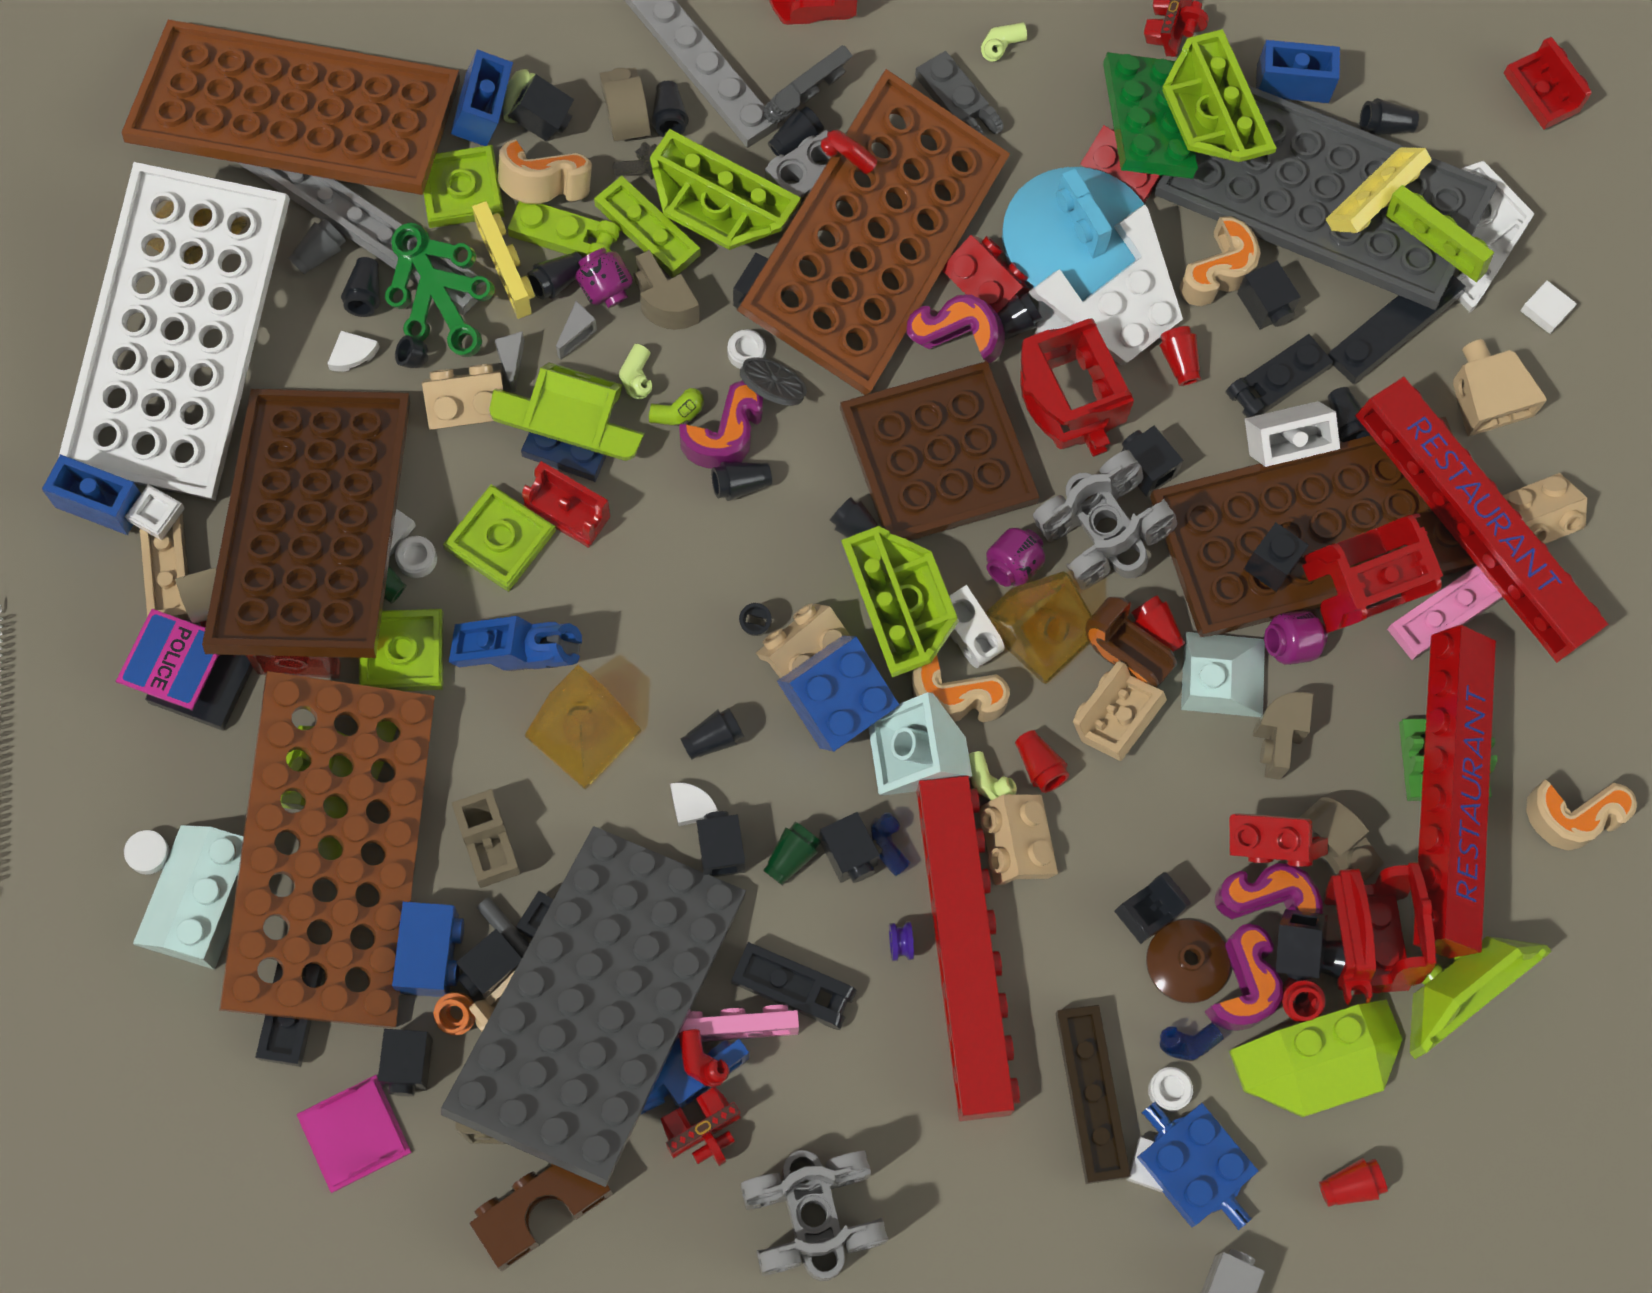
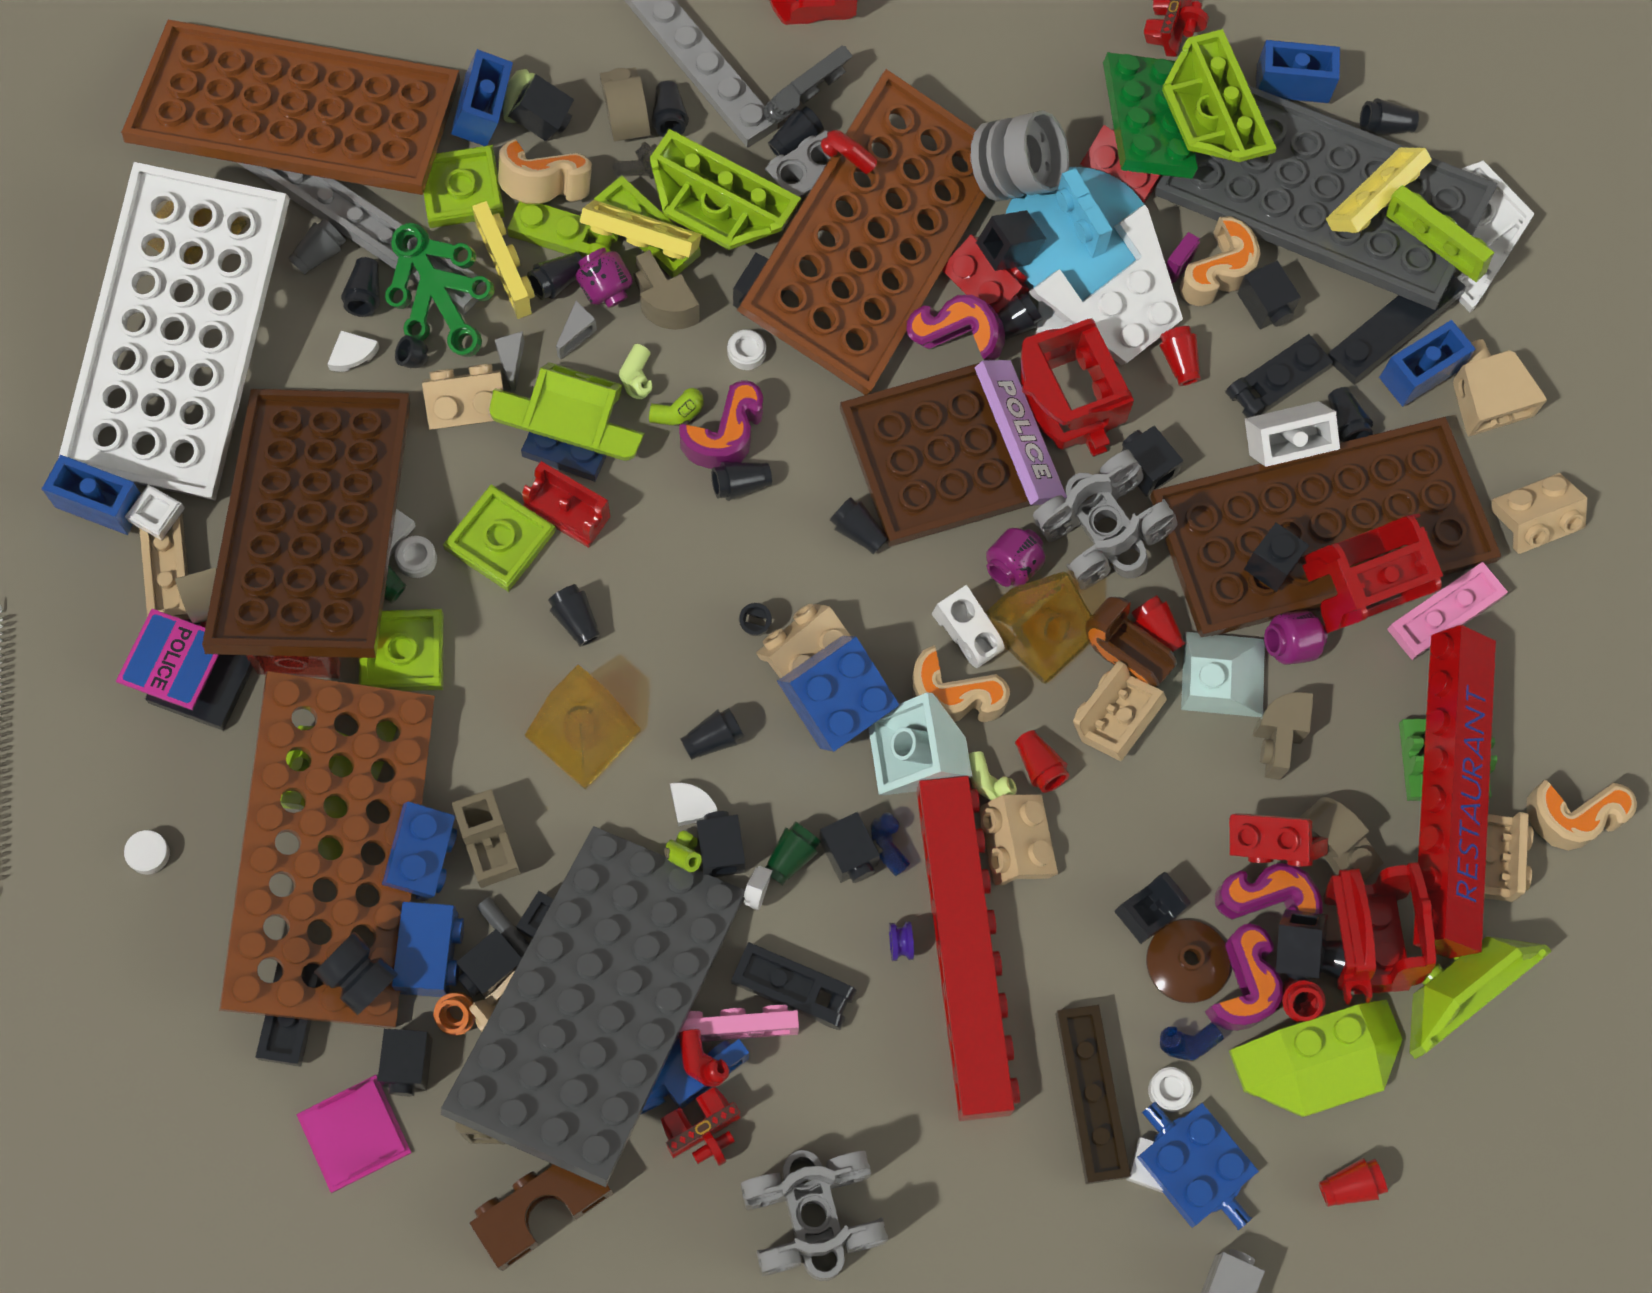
light aqua slope [133,825,243,970] -> none
blue plate [449,616,582,671] -> none
dark grey wheel [740,357,807,406] -> none
lime wedge [841,526,959,678] -> none
dark grey hinge [915,51,1004,135] -> none
yellowish green arm [981,22,1027,61] -> none
red brick [1355,376,1609,663] -> none
red bracket [1503,37,1592,130] -> none
white tile [1520,281,1577,334] -> none
none -> black wheel [313,932,398,1015]
none -> blue bracket [382,801,457,901]
none -> black cone [548,584,601,647]
none -> light yellow plate [580,200,702,259]
none -> lime arm [664,830,702,873]
none -> white tile [744,866,773,910]
none -> light grey wheel [971,110,1069,202]
none -> lavender tile [975,360,1067,505]
none -> black brick [976,210,1046,271]
none -> magenta tile [1166,232,1200,284]
none -> blue brick [1379,320,1476,407]
none -> tan bracket [1484,812,1534,902]

